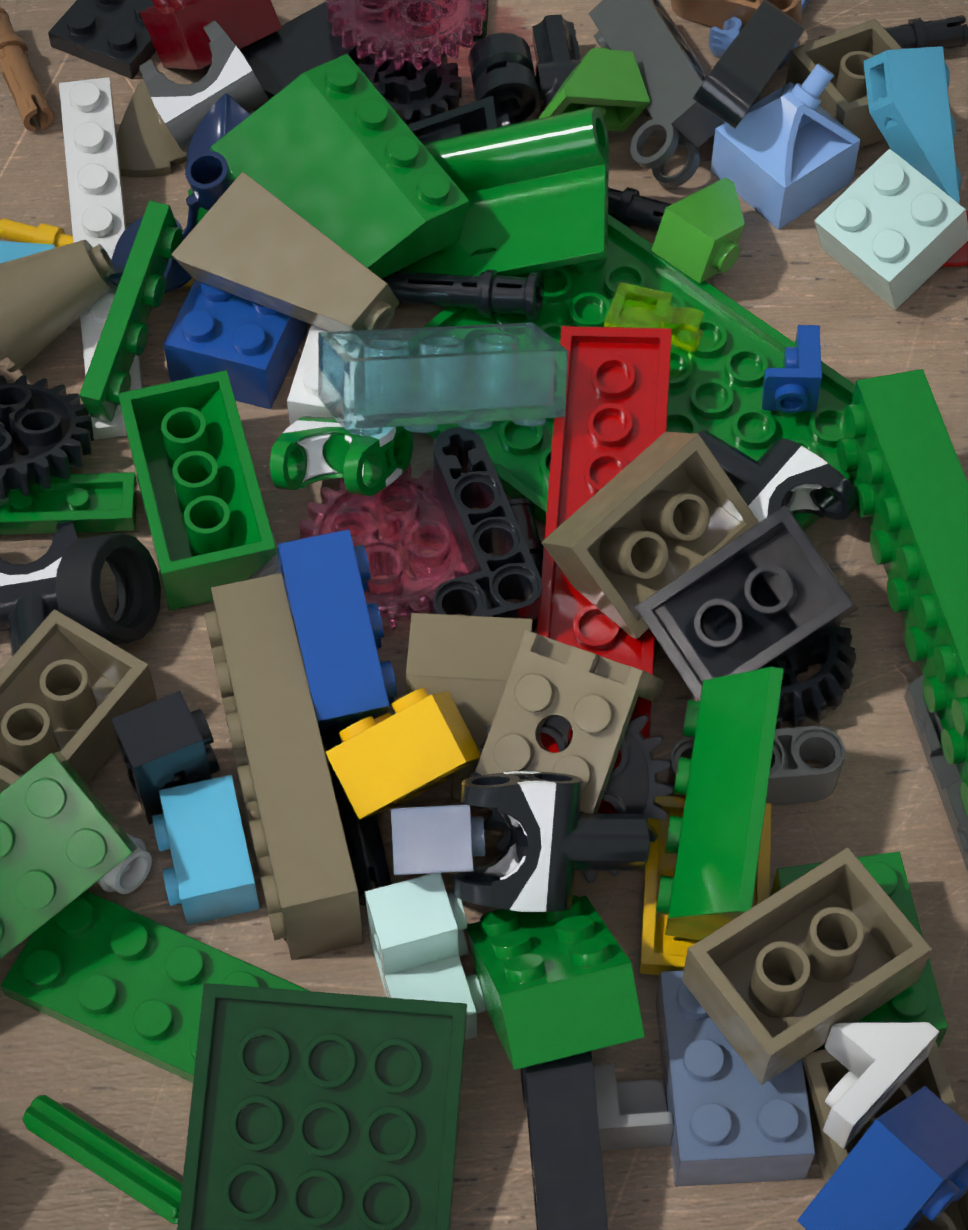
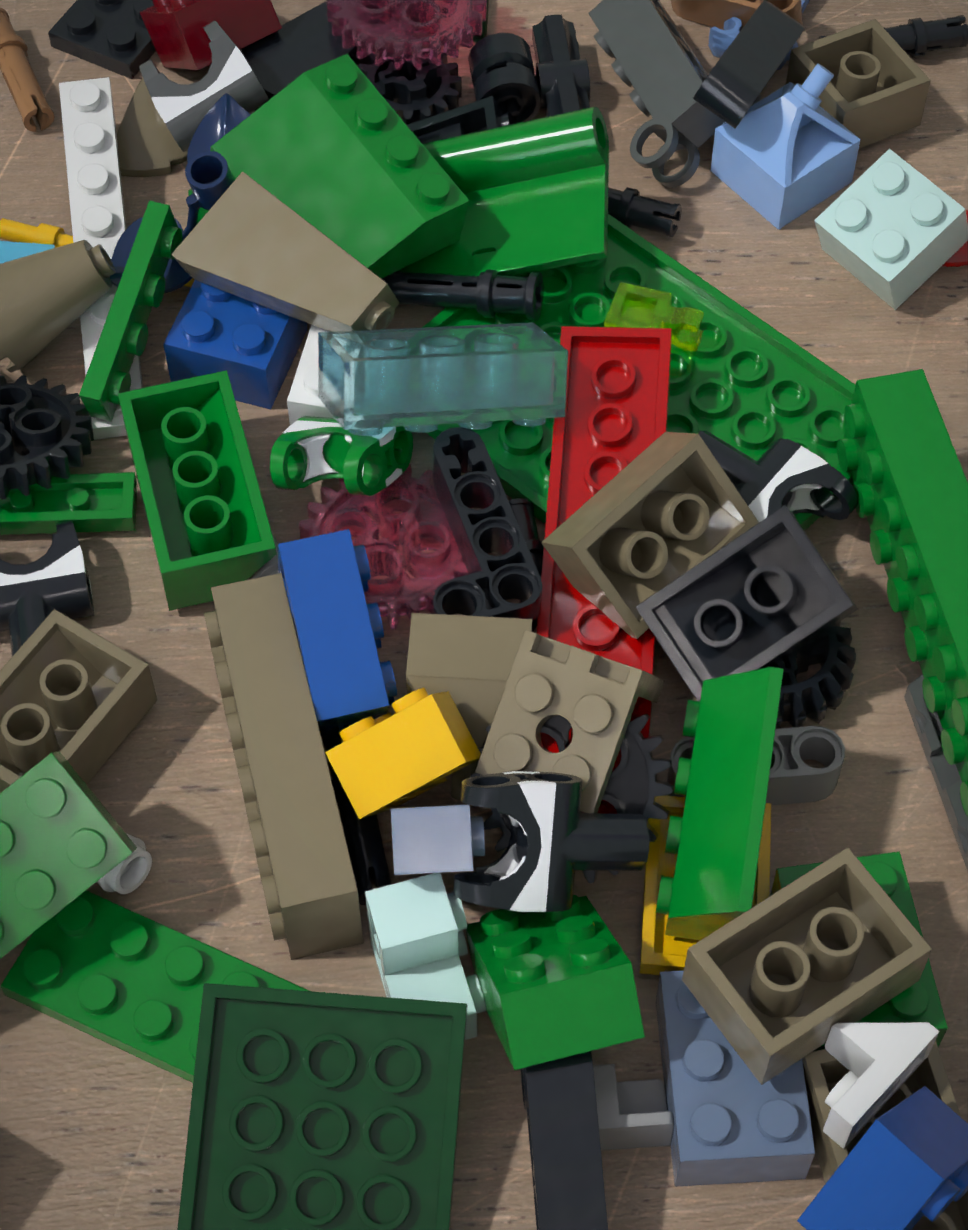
green axle [22,1095,182,1224] -> none
black tyre [55,533,161,644] -> none
black brick [111,691,220,825] -> none
medium azure brick [152,775,260,926] -> none
bright green slope [539,47,650,132] -> none
bright green slope [651,177,745,283] -> none
blue bracket [762,325,822,413] -> none
medium azure slope [863,46,961,203] -> none

